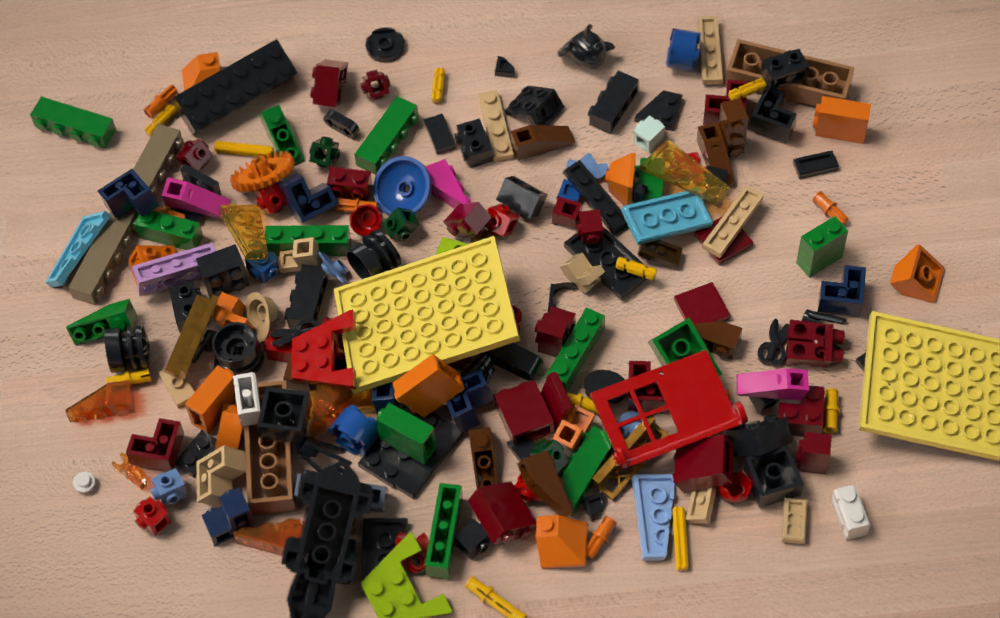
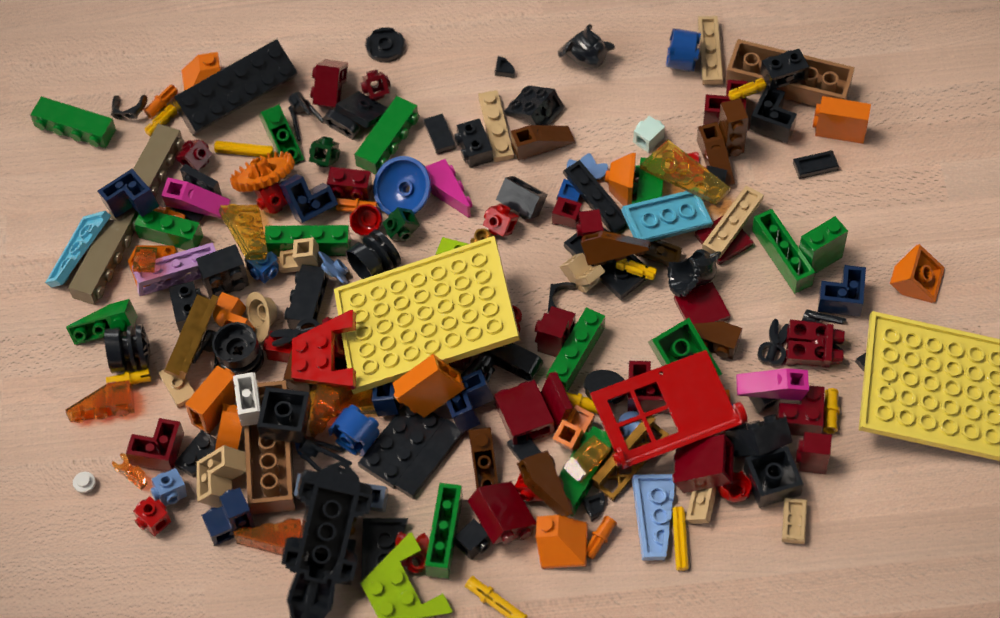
green brick [376,403,436,464] -> none
yellow axle [431,67,445,103] -> none
dark red brick [443,202,492,237] -> none
dark green brick [529,439,570,473] -> none
black brick [588,70,639,135] -> none
black tile [633,183,649,203] -> none
black wing [635,90,683,131] -> none
orange axle [812,191,849,225] -> none
white brick [831,485,870,540] -> none
none -> black cap [111,95,148,119]
none -> clear orange slope [133,246,158,273]
none -> black plant [288,92,324,141]
none -> black plate [335,91,388,128]
none -> clear orange slope [563,436,611,483]
none -> reddish brown slope [581,231,651,266]
none -> black hair [667,249,721,297]
none -> green brick [752,209,815,294]

